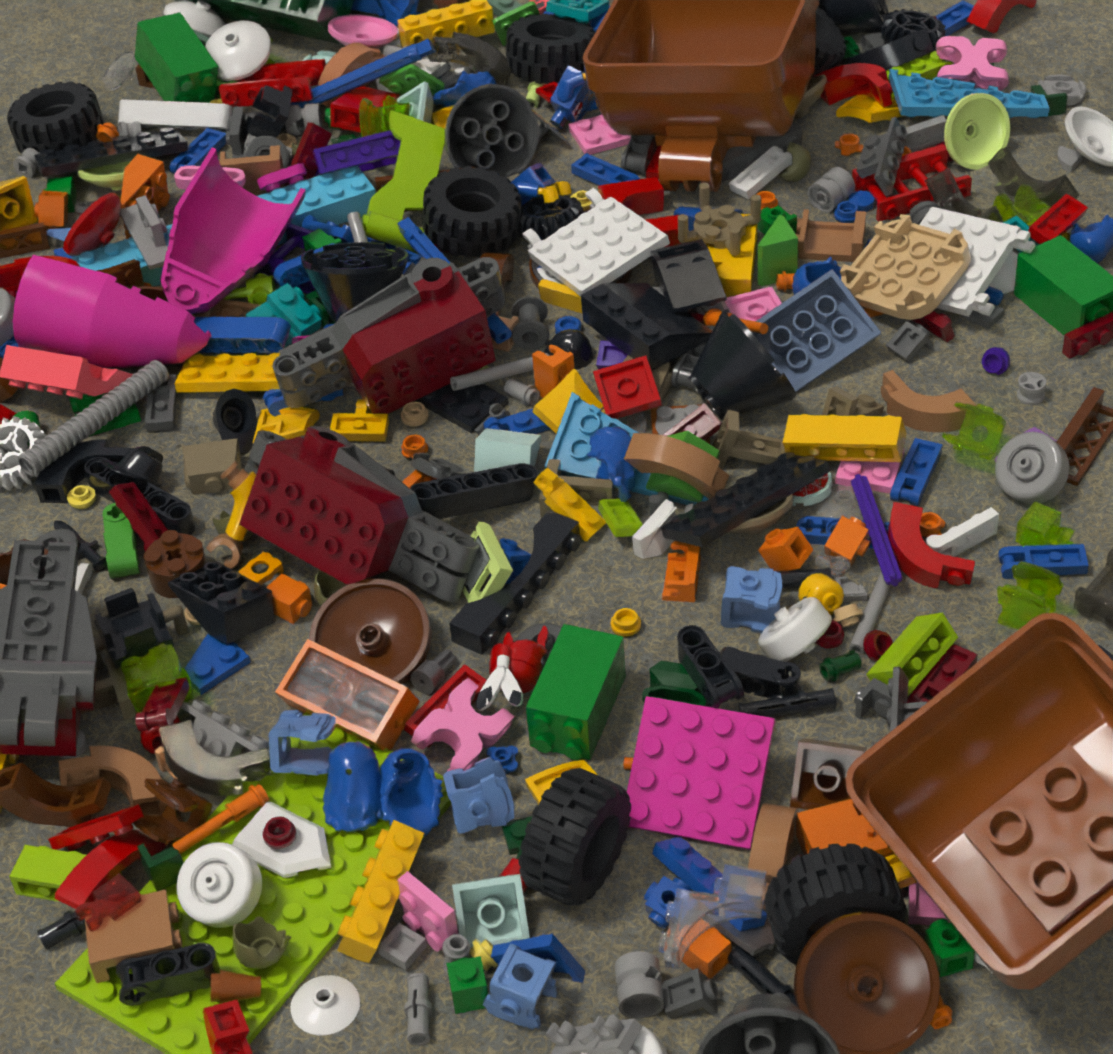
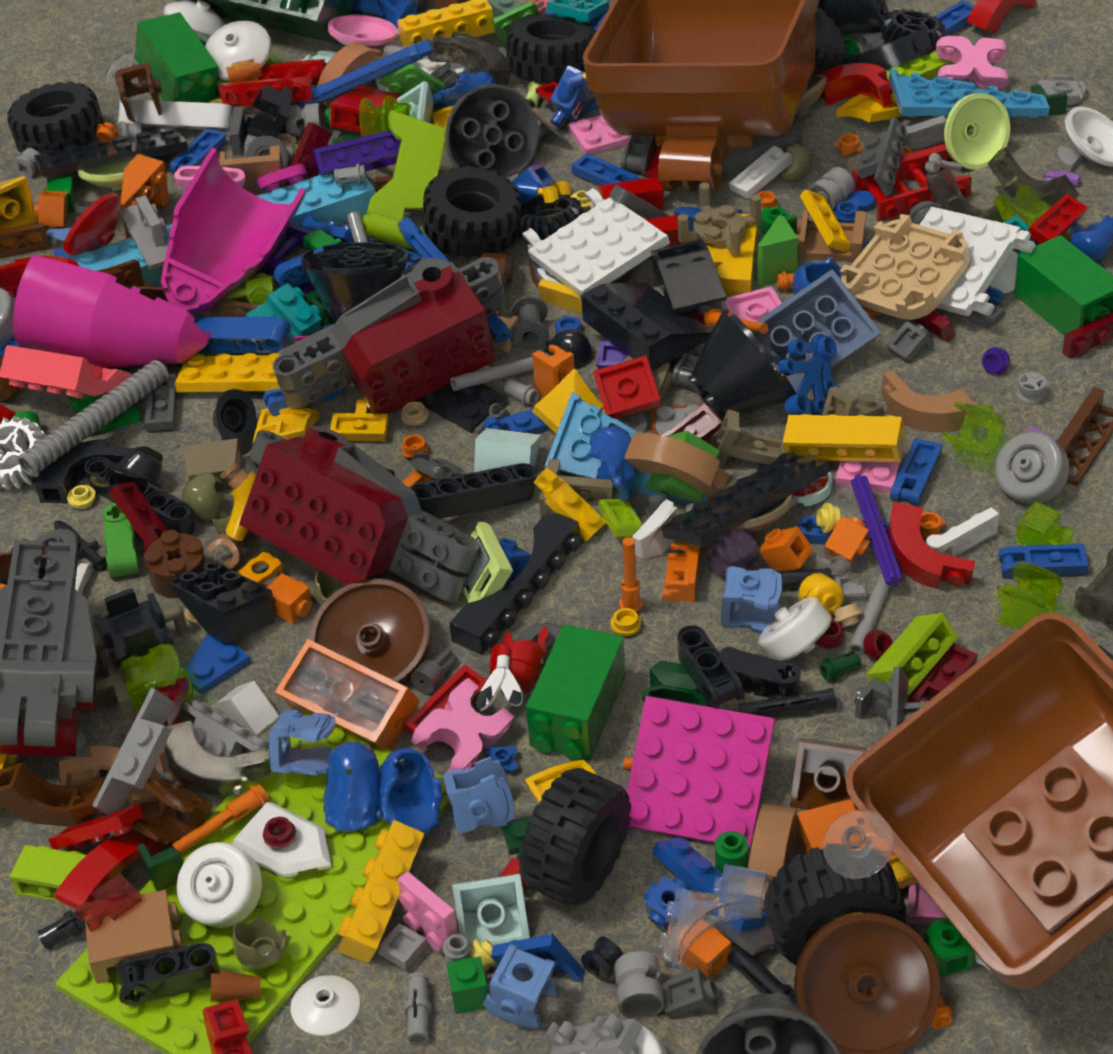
none -> light grey bracket [92,688,173,815]
none -> reddish brown piece [115,63,162,122]
none -> olive hair [182,472,224,521]
none -> white slope [215,681,279,736]
none -> clear orange brick [226,59,262,83]
none -> light grey pin [334,163,367,185]
none -> black wheel [581,936,624,982]
none -> dark grey beam [609,184,669,219]
none -> orange pin [619,537,643,613]
none -> clear purple gear [707,529,760,580]
none -> green brick [715,831,749,878]
none -> blue plant [779,334,837,415]
none -> yellow tile [800,189,851,252]
none -> light yellow plate [816,503,840,533]
none -> clear dish [823,810,894,879]
none -> light grey hand [925,153,961,173]
none -> medium lavender arm [1042,171,1081,189]

